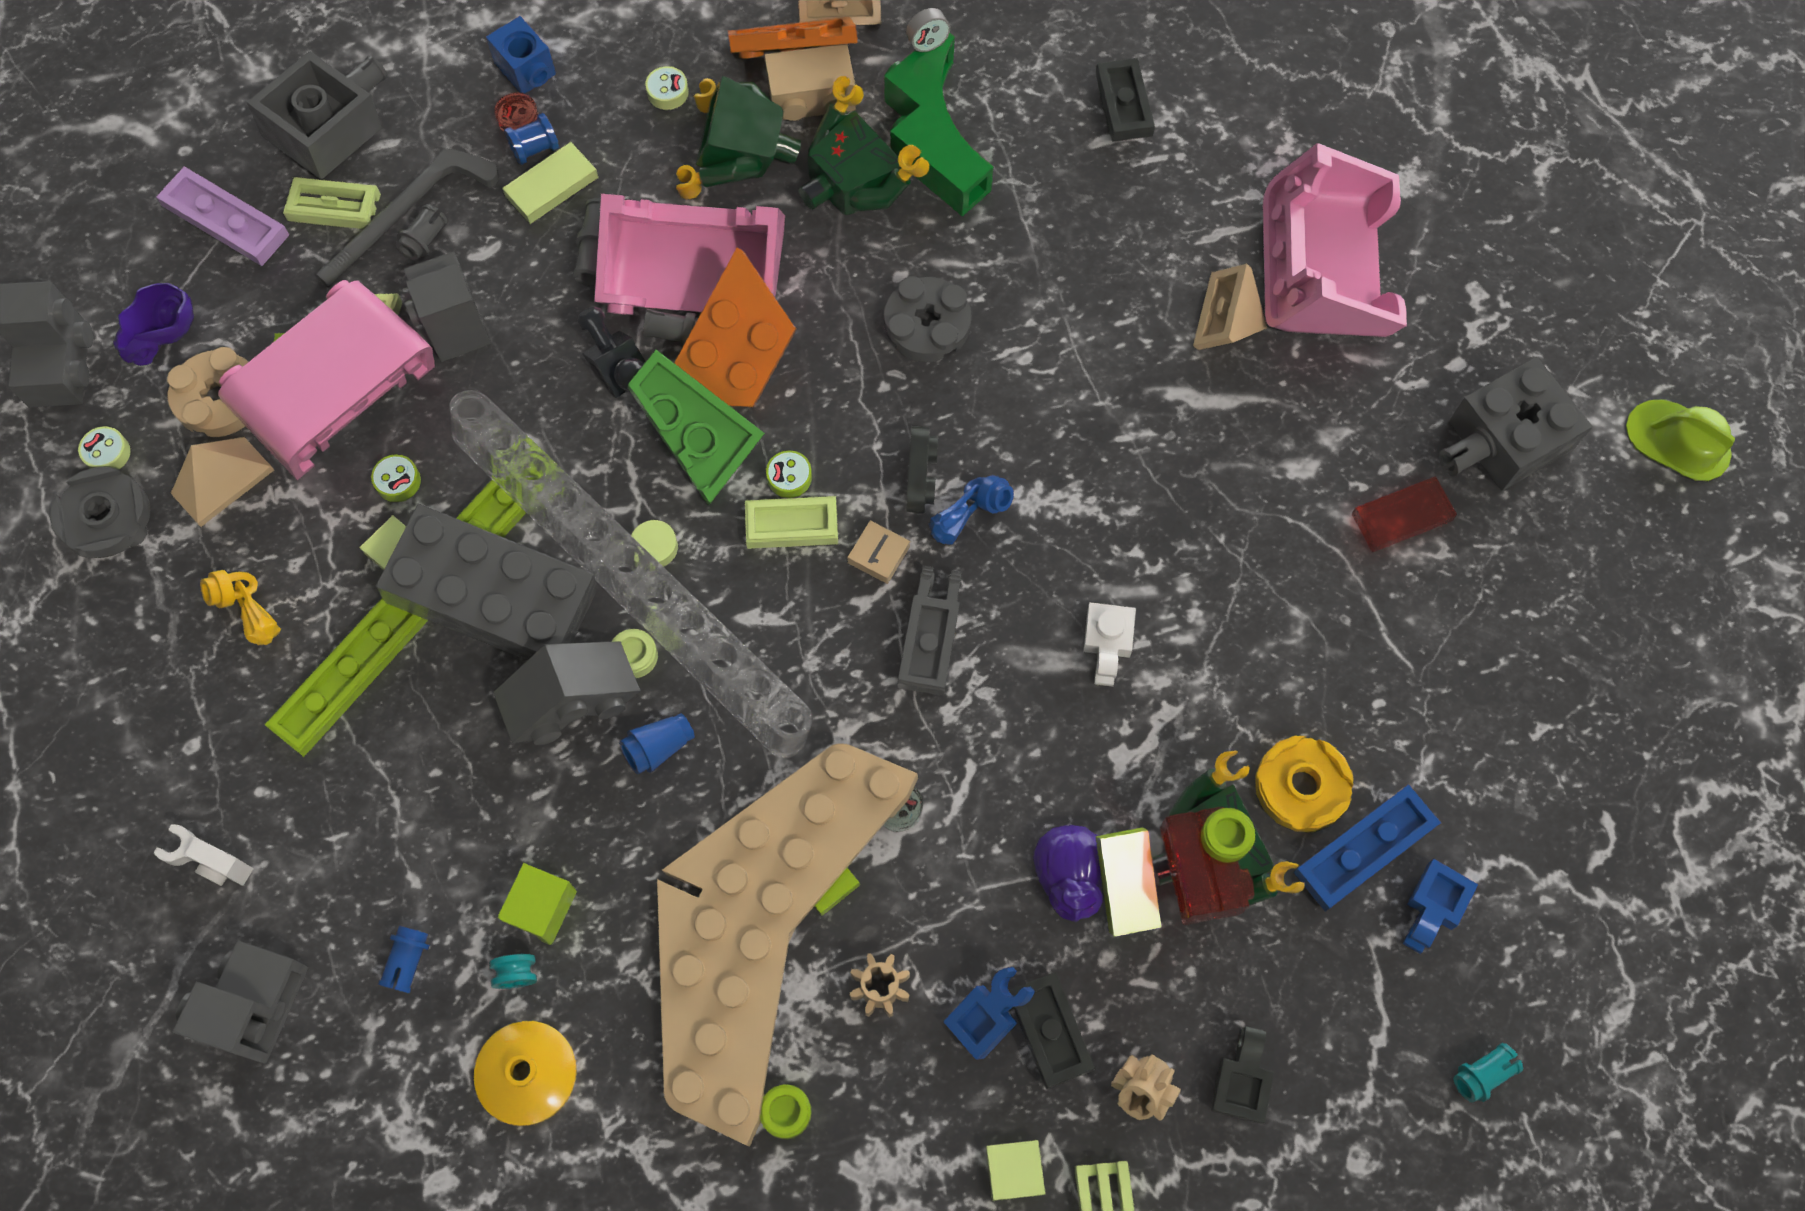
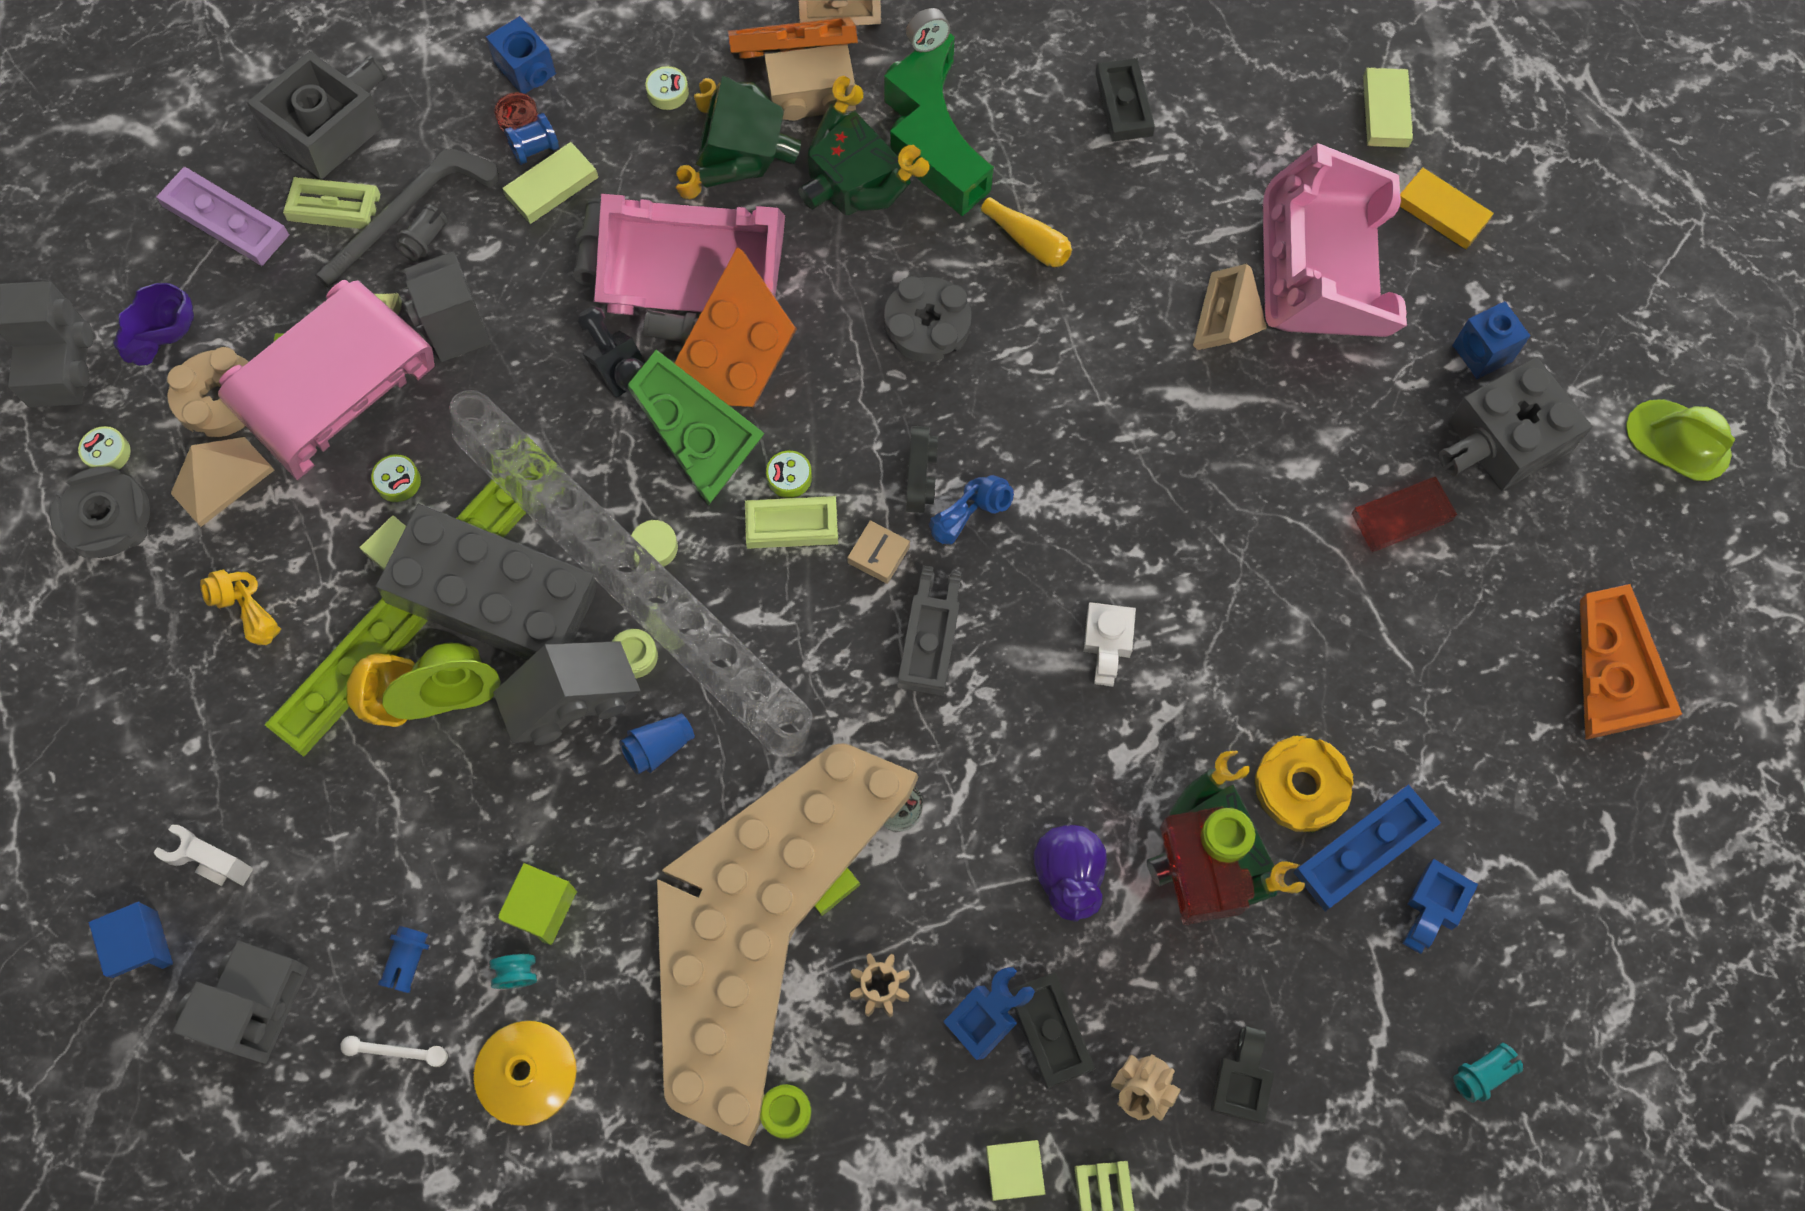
tile [1096,827,1161,937] -> none
none -> blue panel [88,902,173,978]
none -> white hinge [340,1036,448,1067]
none -> yellow hair [347,653,415,727]
none -> lime piece [382,643,501,720]
none -> yellow piece [981,197,1072,268]
none -> yellowish green tile [1363,68,1413,148]
none -> yellow tile [1400,167,1494,249]
none -> blue brick [1453,301,1531,379]
none -> orange wing [1580,584,1682,740]

